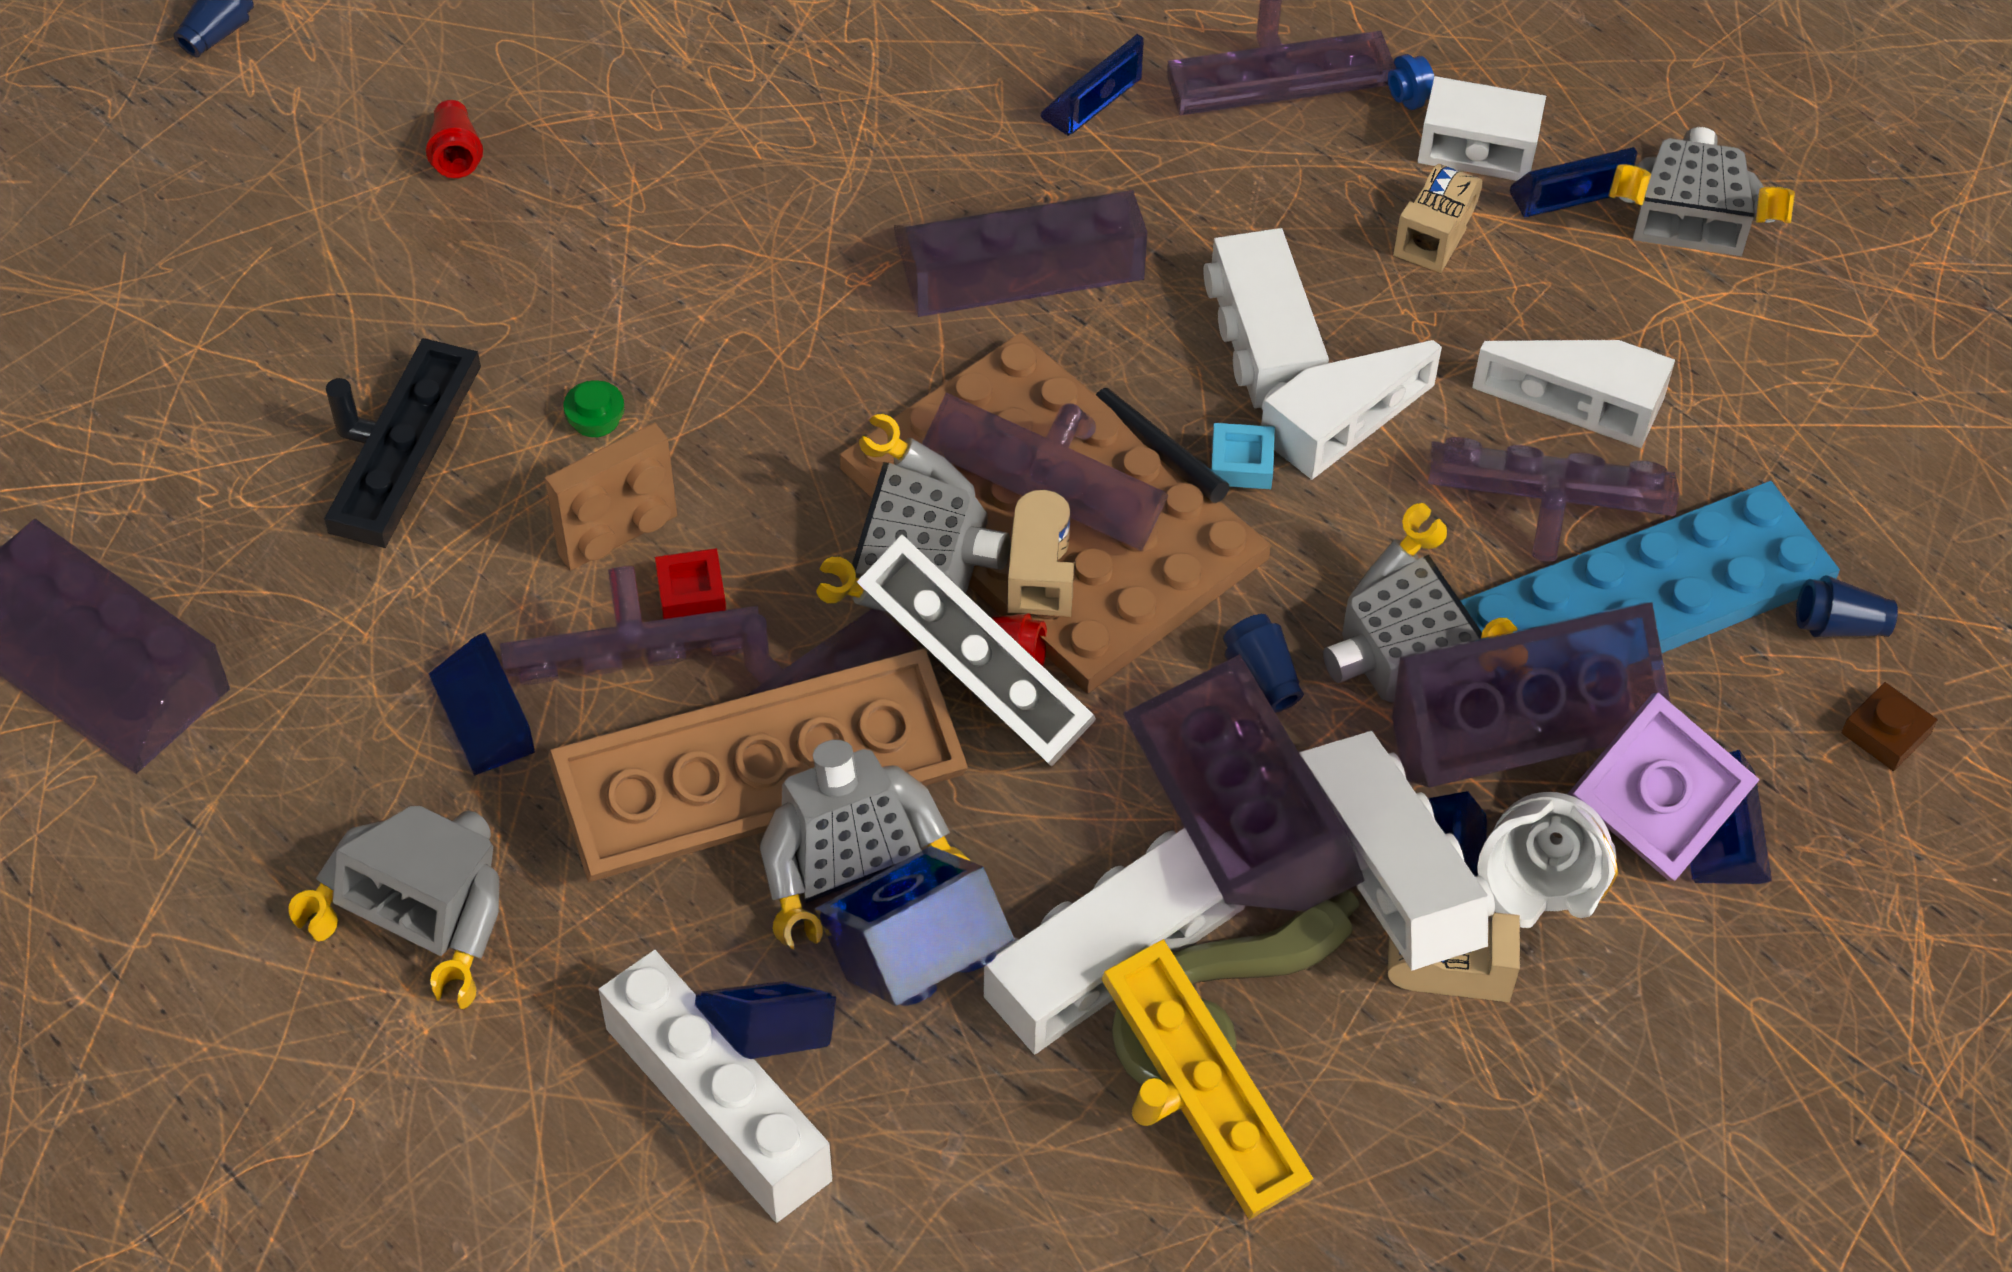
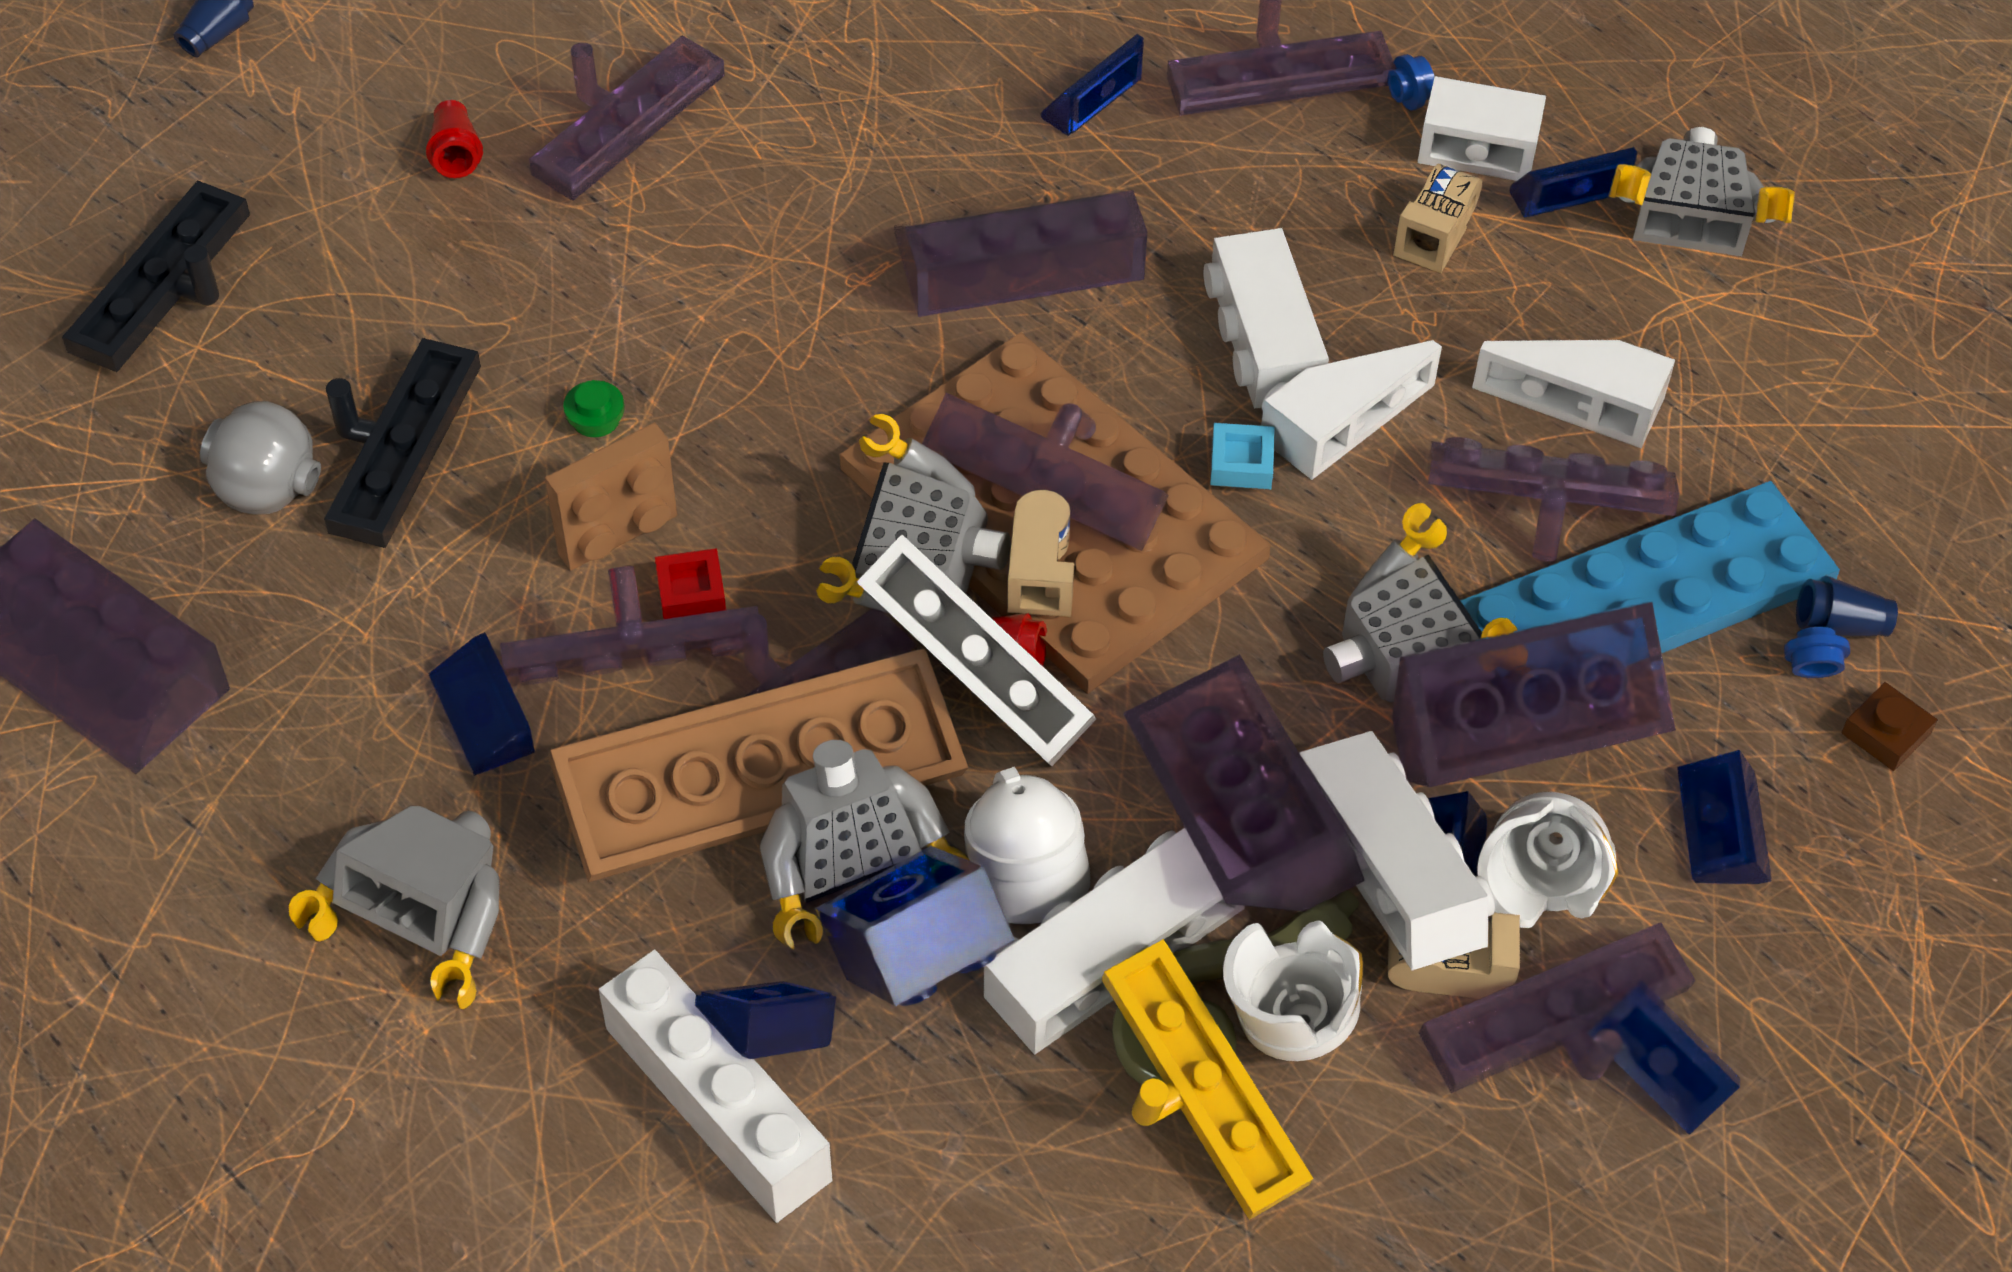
black bar [1096,388,1229,503] -> none
dark blue cone [1223,614,1304,713] -> none
lavender plate [1568,692,1760,881] -> none
none -> black plate [62,180,250,372]
none -> light grey plant [200,401,321,515]
none -> clear purple plate [529,35,725,201]
none -> white helmet [964,767,1090,924]
none -> white helmet [1223,921,1363,1061]
none -> clear purple plate [1418,922,1696,1093]
none -> clear blue slope [1588,979,1741,1135]
none -> blue plate [1784,627,1850,678]

